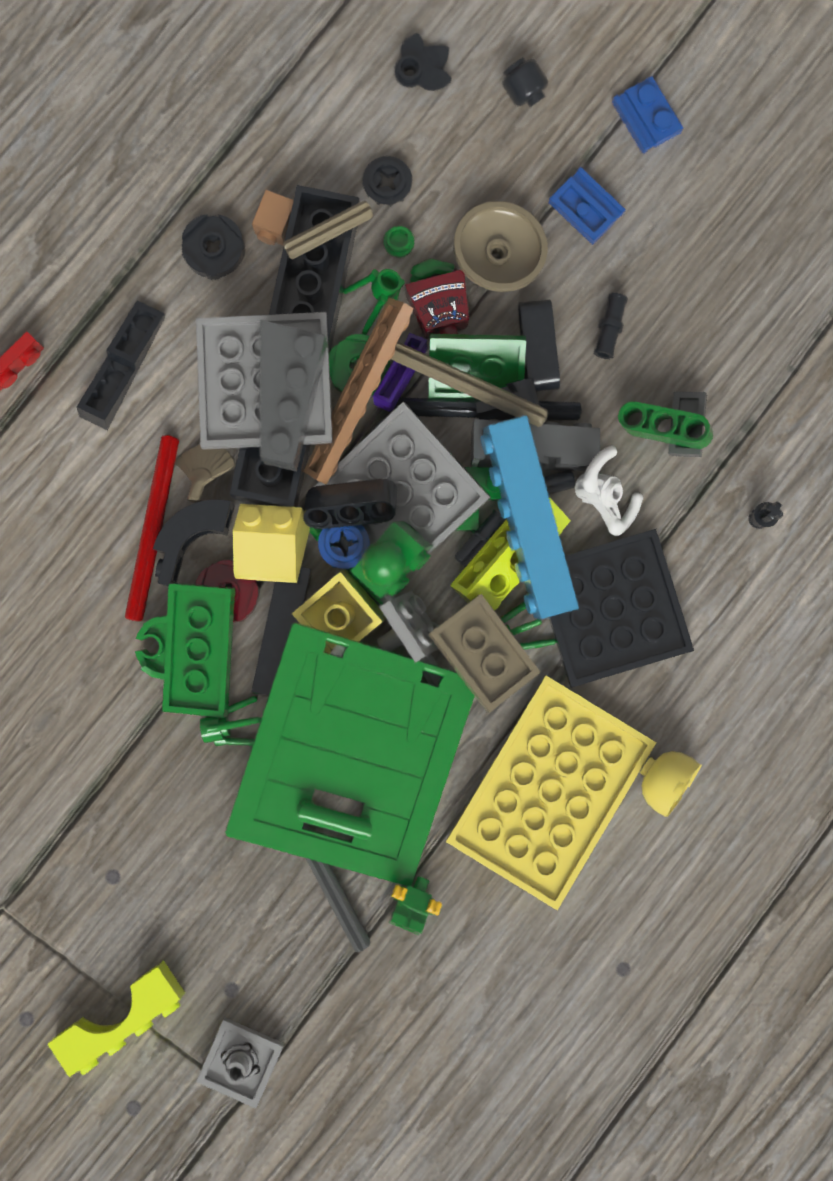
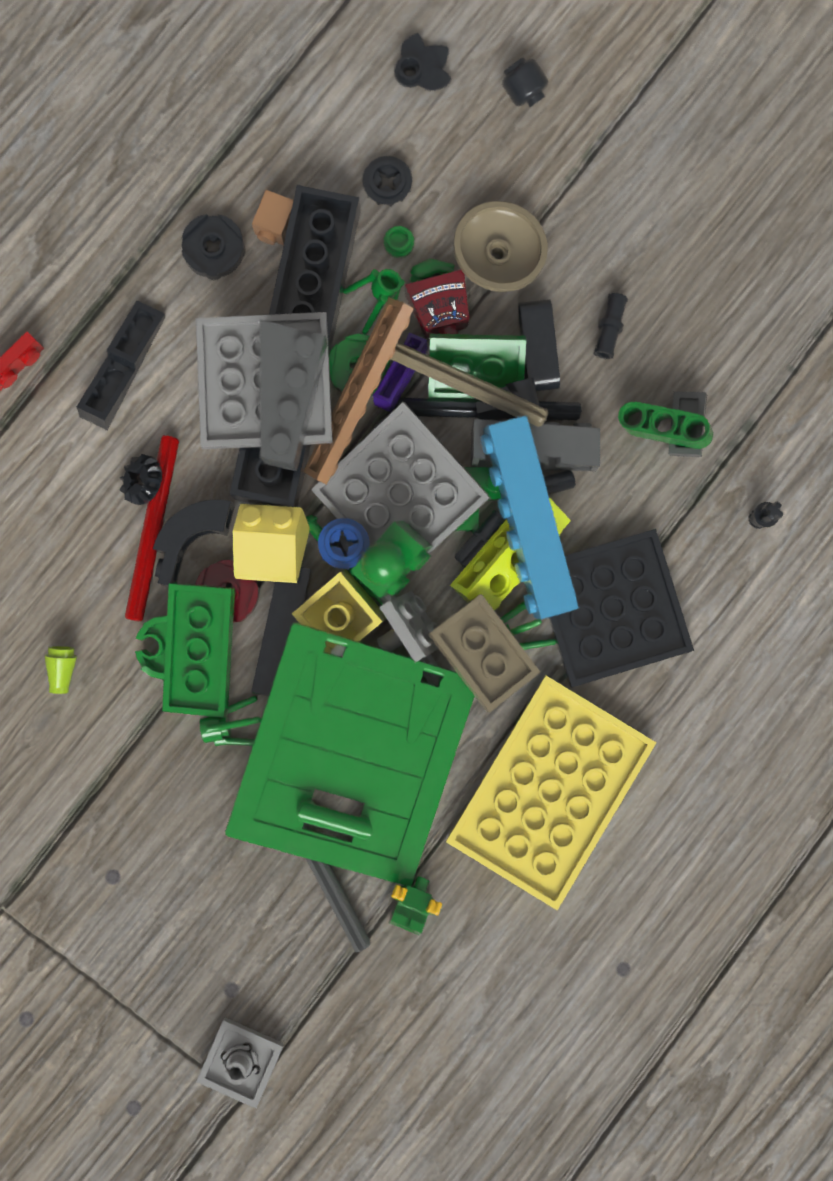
neon yellow arch [47,960,185,1077] -> none
dark tan hand [175,445,236,503] -> none
dark tan axle [283,201,373,259] -> none
black beam [303,479,397,529] -> none
blue plate [548,167,626,245] -> none
white piece [575,445,643,536] -> none
blue plate [612,76,683,154] -> none
light yellow cylinder [640,751,702,817] -> none
none -> lime cone [44,646,77,694]
none -> black gear [120,454,162,505]

